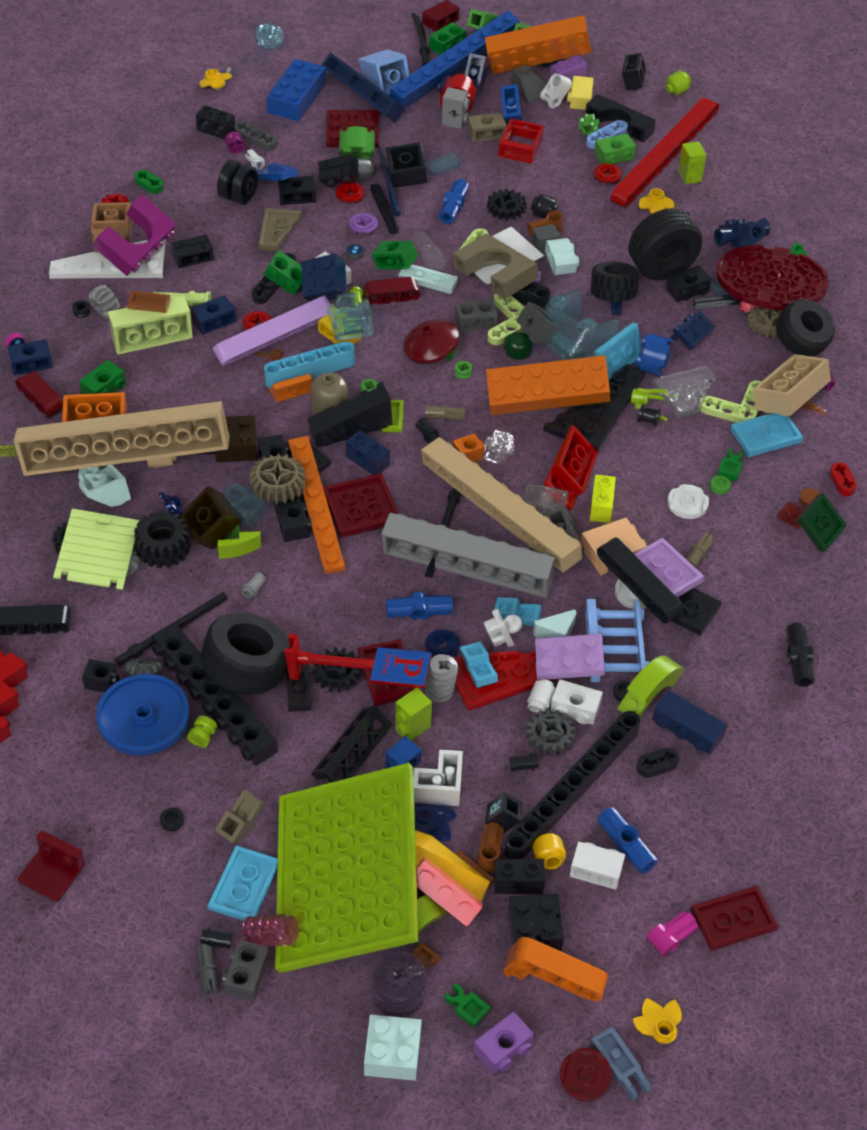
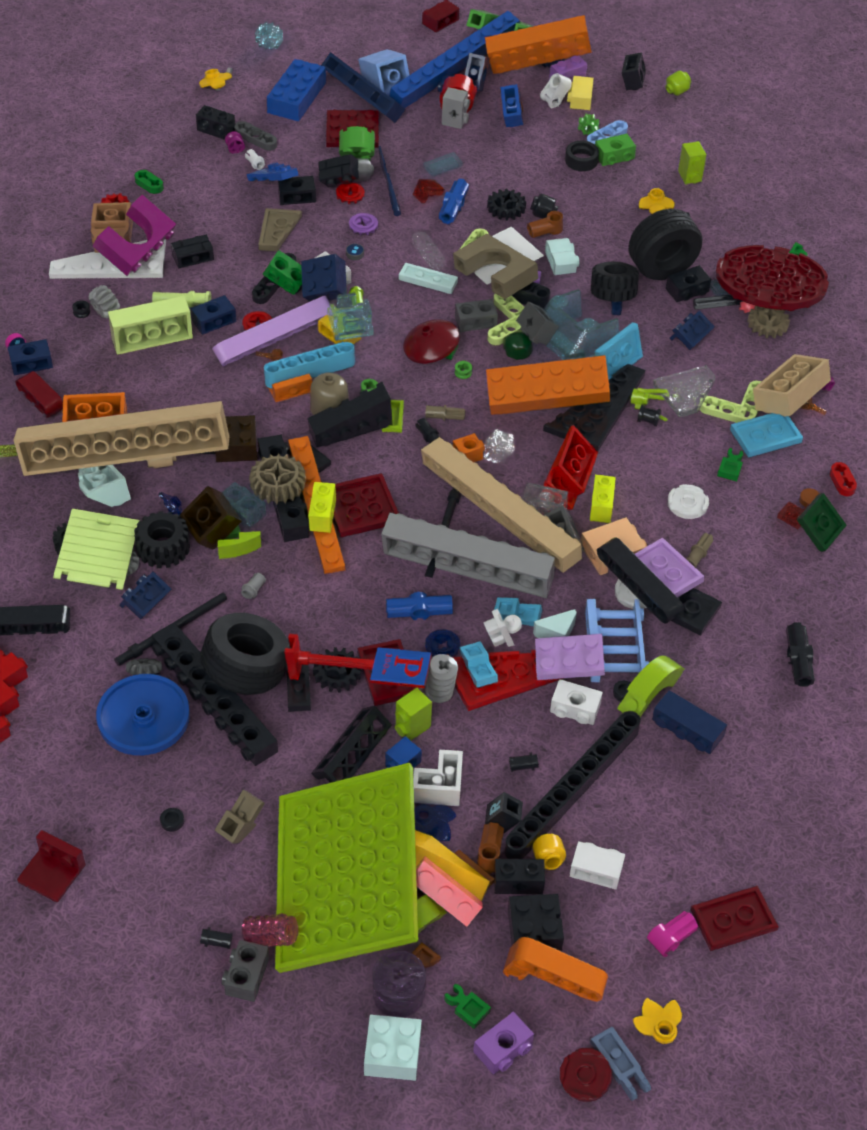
green brick [79,360,126,394] -> none
black brick [82,659,120,693] -> none
dark orange tile [127,291,171,313] -> none
lime wheel [187,716,218,748] -> none
dark grey axle [196,944,219,996] -> none
medium azure tile [207,845,278,924] -> none
black wheel [217,159,258,205] -> none
dark blue brick [346,430,390,475] -> none
dark red beam [363,277,420,306] -> none
black axle [370,183,399,234] -> none
green brick [371,241,418,270] -> none
black brick [386,142,427,187] -> none
black sword [412,13,429,66] -> none
green brick [429,22,467,55] -> none
dark tan brick [467,113,507,142] -> none
red window [498,118,544,164] -> none
dark grey slope [511,65,548,103] -> none
dark grey gear [526,709,576,757] -> none
white brick [527,679,556,714] -> none
dark grey brick [532,224,561,252] -> none
black arch [585,94,656,143] -> none
red gear [593,163,622,185] -> none
blue piece [597,807,658,874] -> none
red beam [610,97,720,208] -> none
blue brick [636,333,673,377] -> none
black beam [636,748,679,778] -> none
bright green tile [710,475,731,495] -> none
dark blue brick [714,218,770,247] -> none
black tyre [776,299,835,357] -> none
none -> dark blue bracket [119,571,172,619]
none -> neon yellow brick [308,482,336,533]
none -> clear red bracket [413,179,445,203]
none -> black tyre [565,140,599,172]

